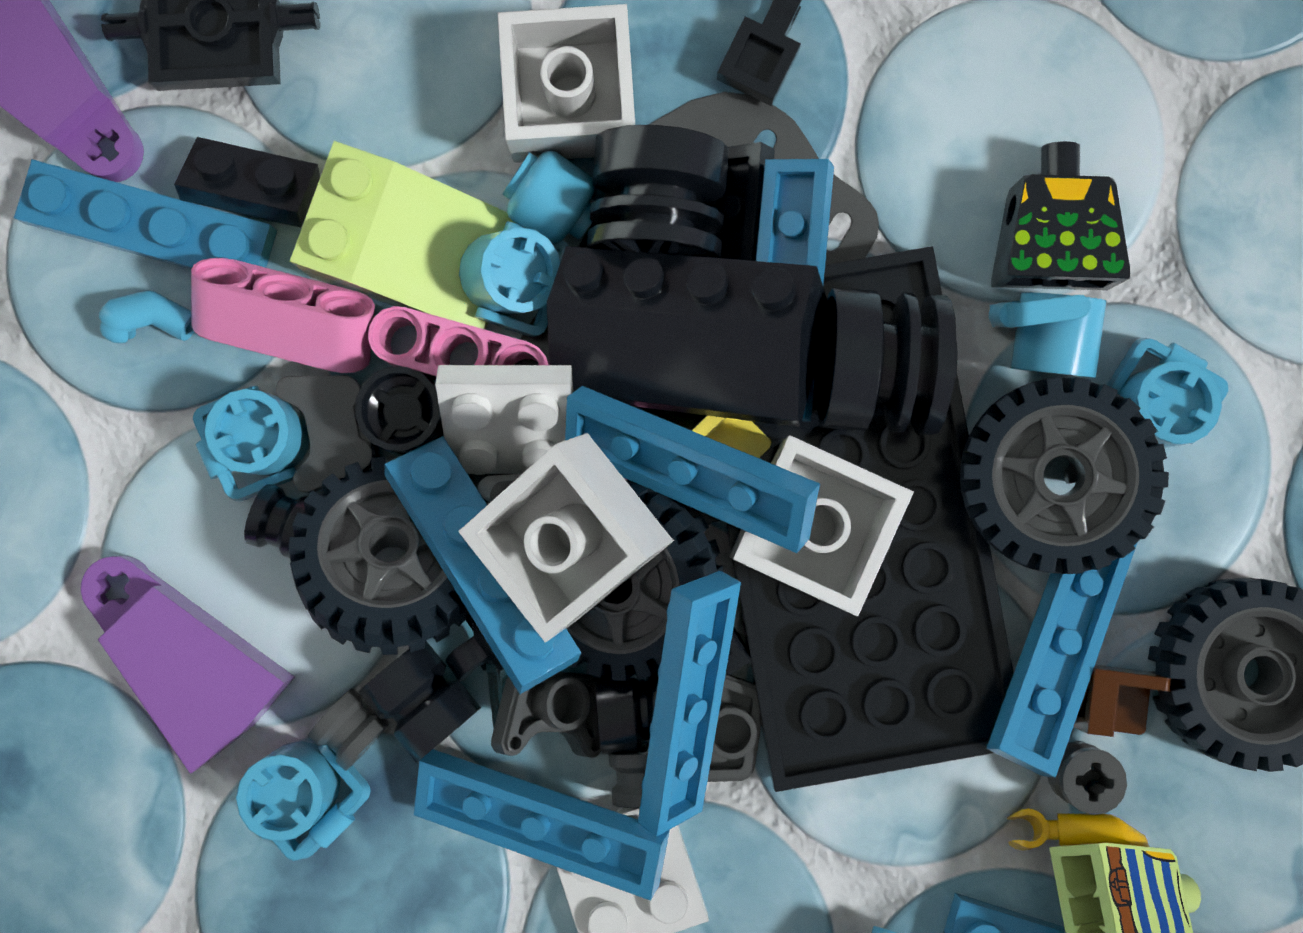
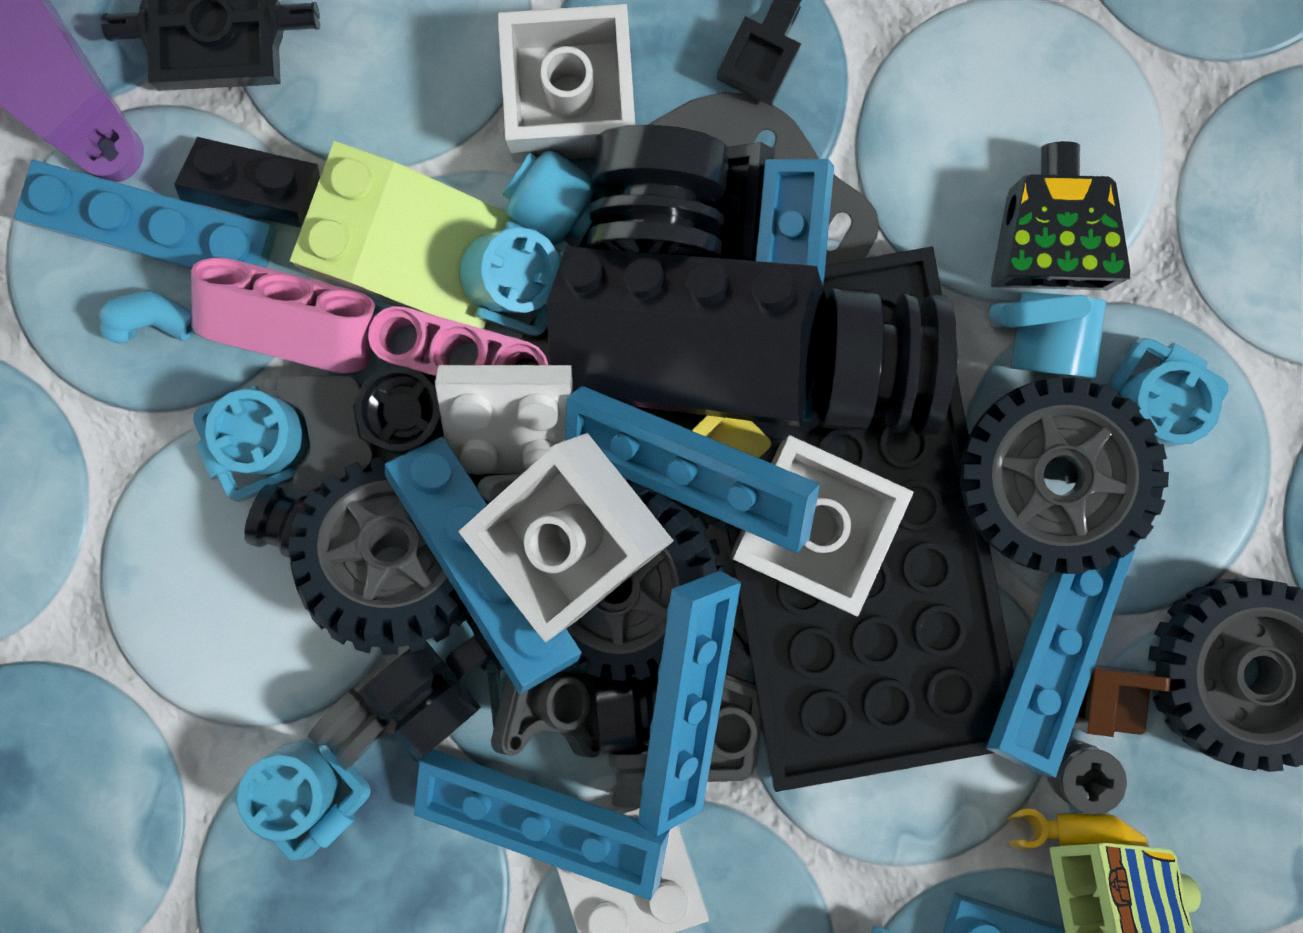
medium lavender piece [81,556,295,774] -> none

